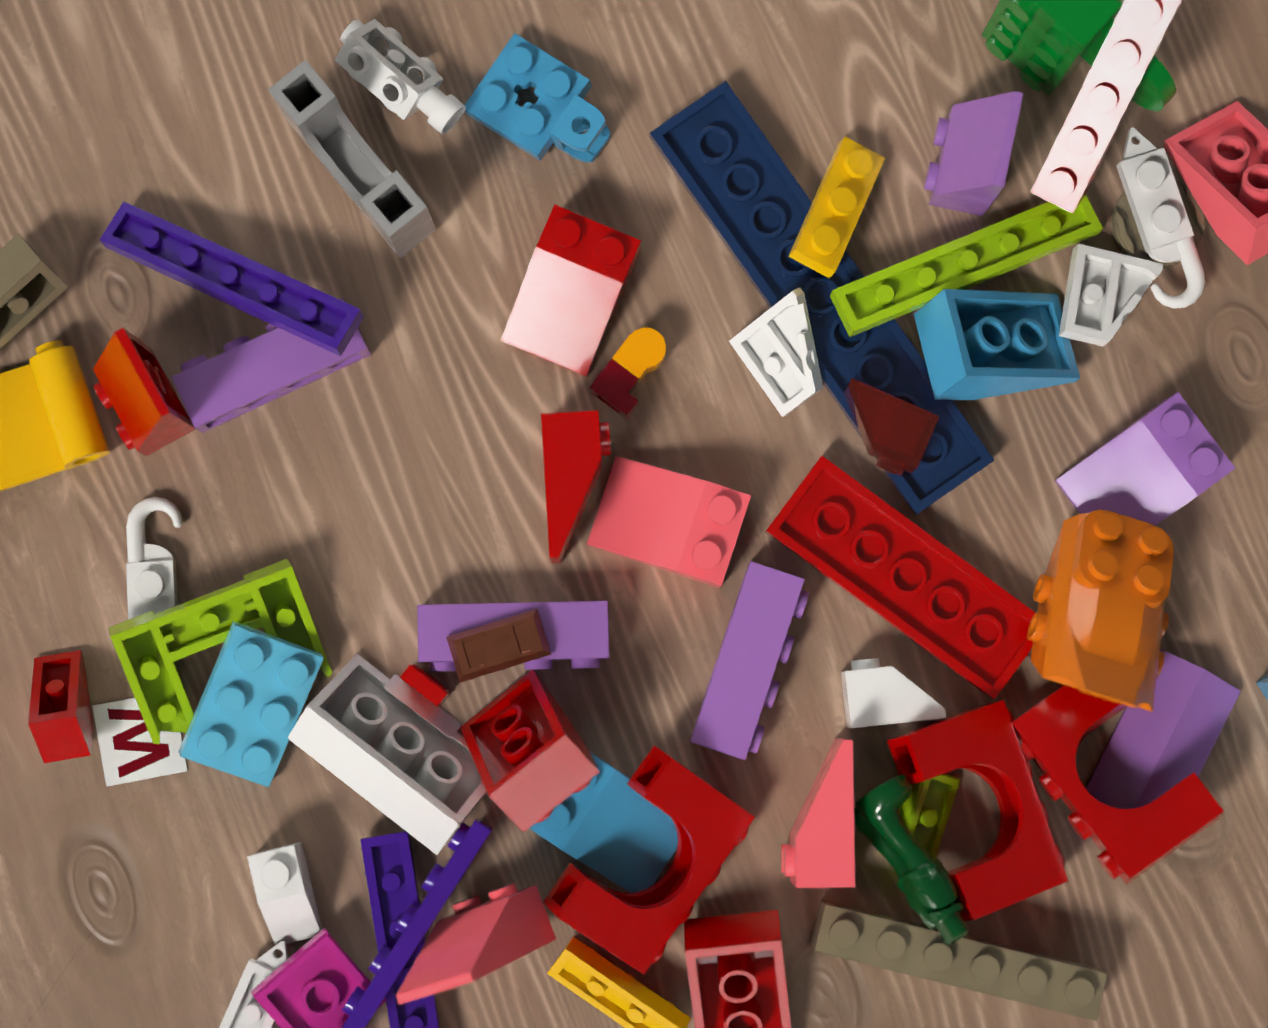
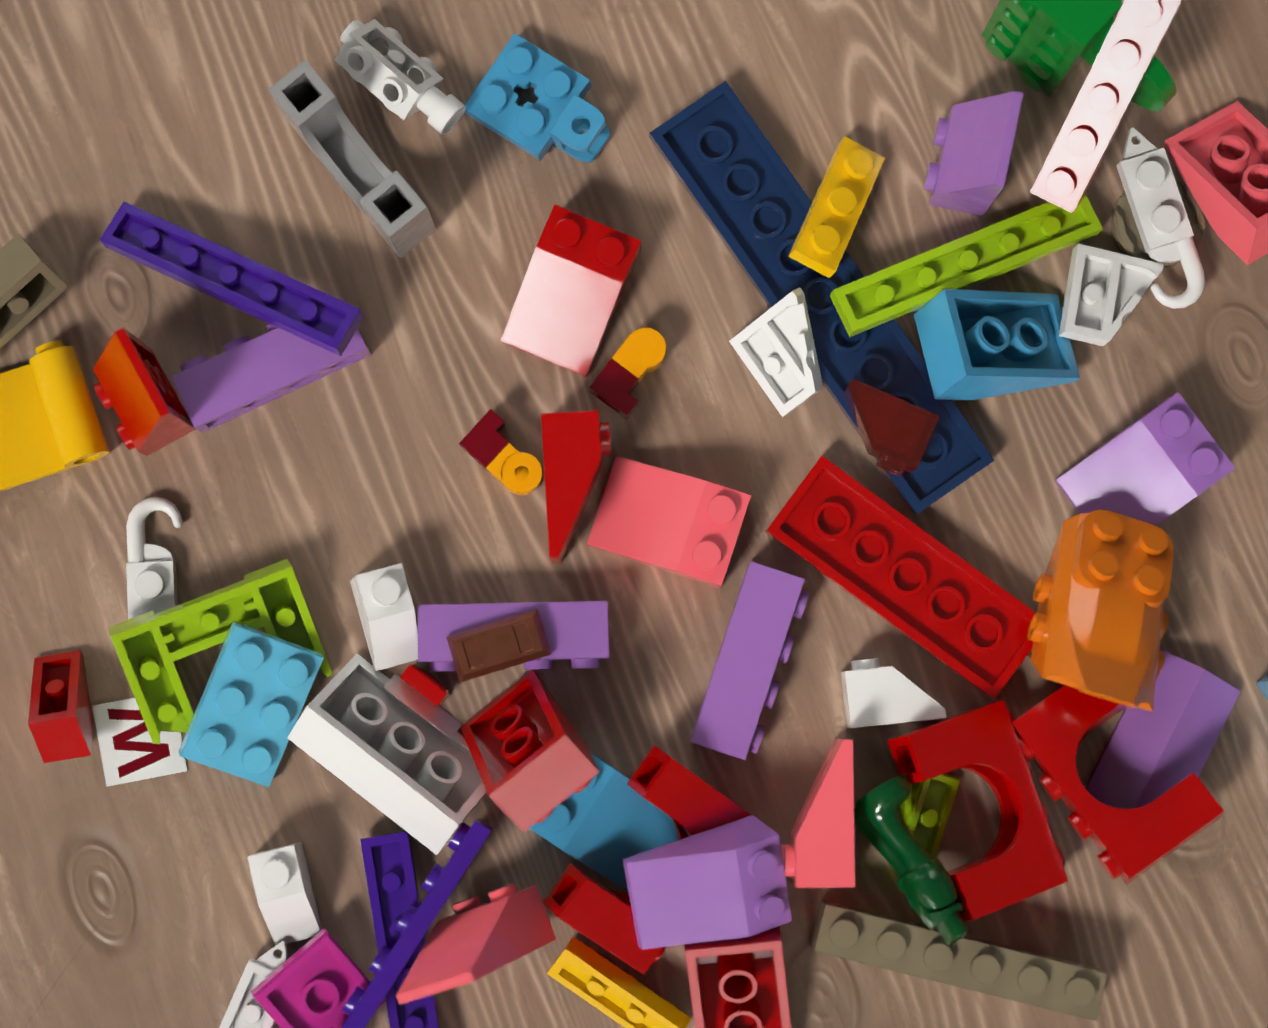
none -> white slope [350,563,418,672]
none -> leg [459,409,543,496]
none -> medium lavender slope [623,815,792,950]

